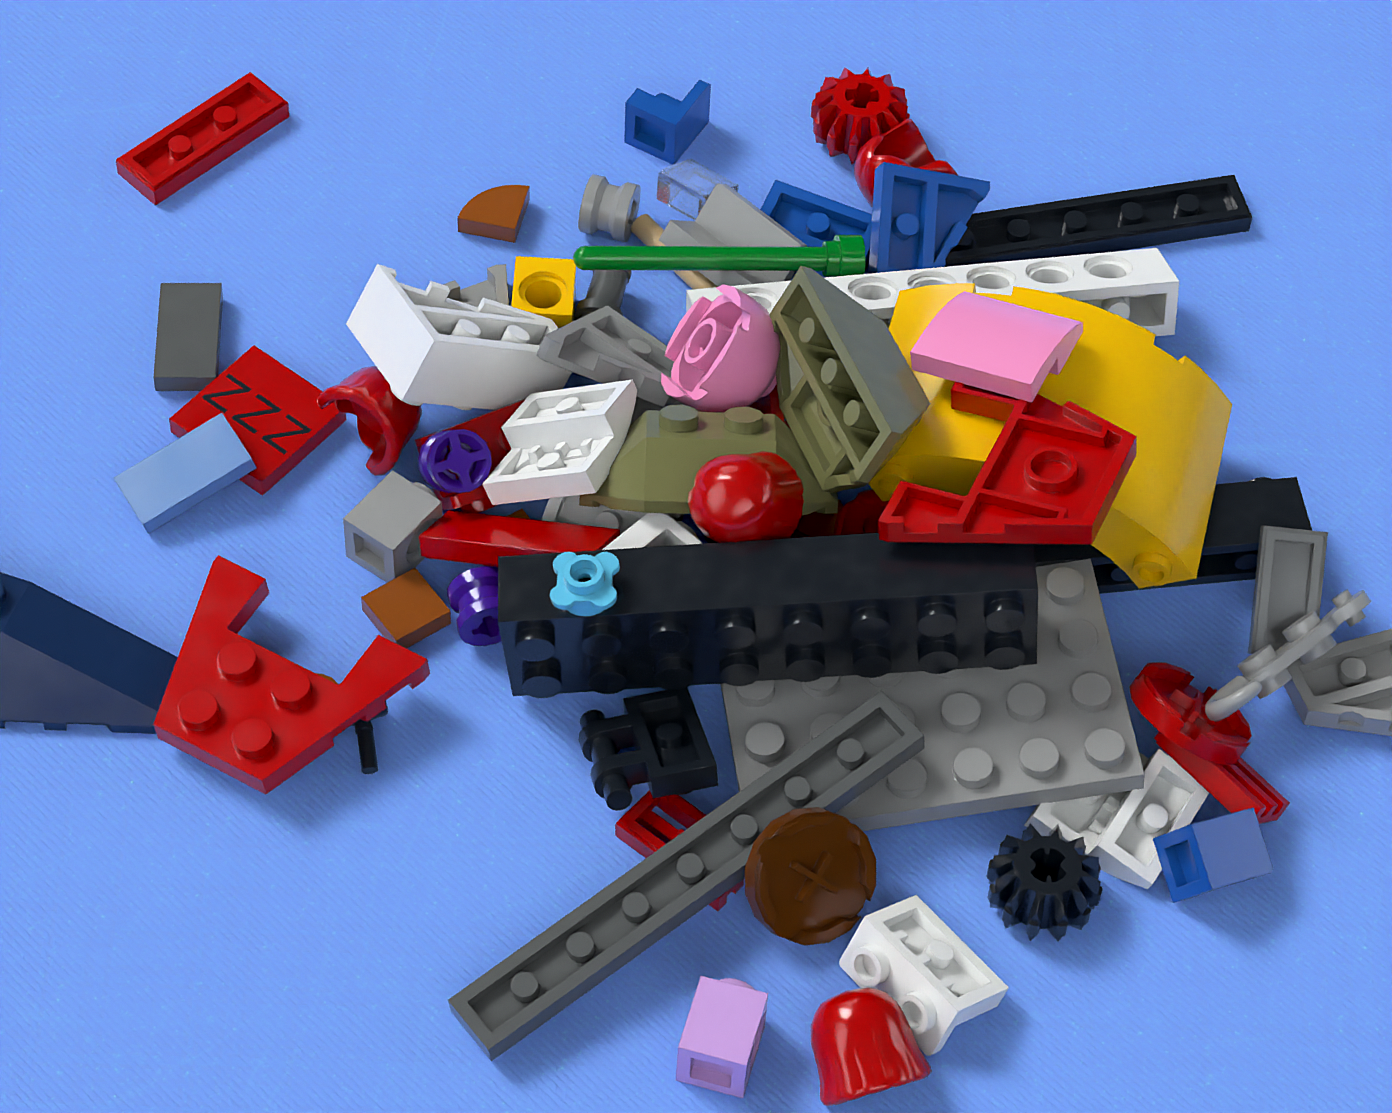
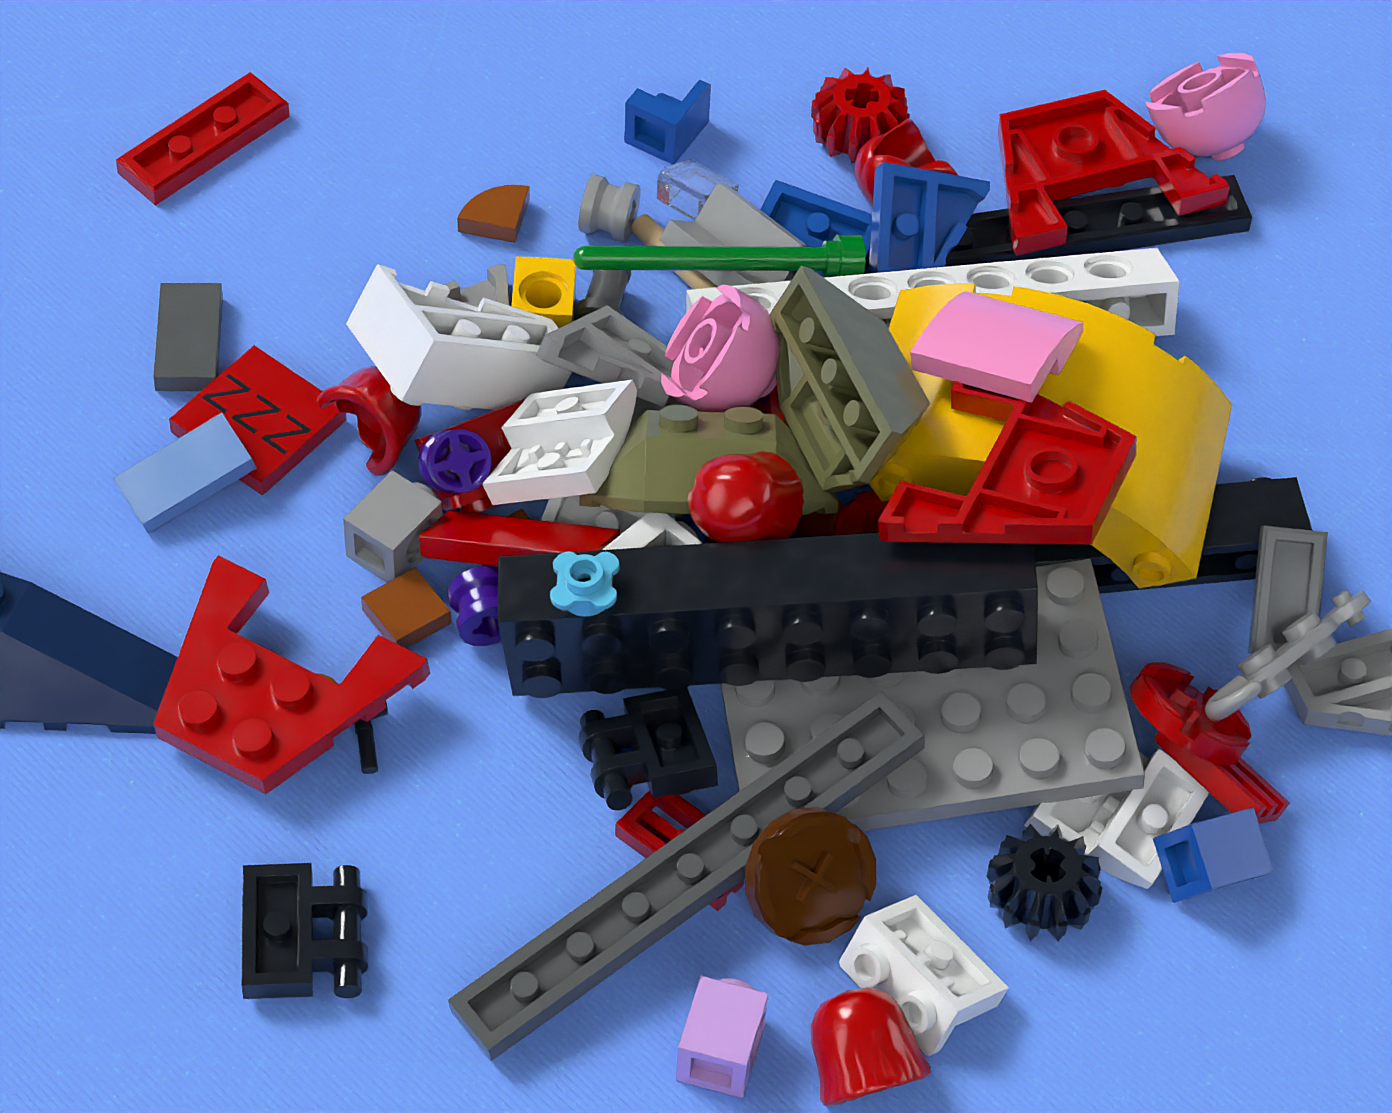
none -> black plate [241,863,368,999]
none -> red wing [998,90,1230,256]
none -> bright pink cylinder [1146,53,1266,161]

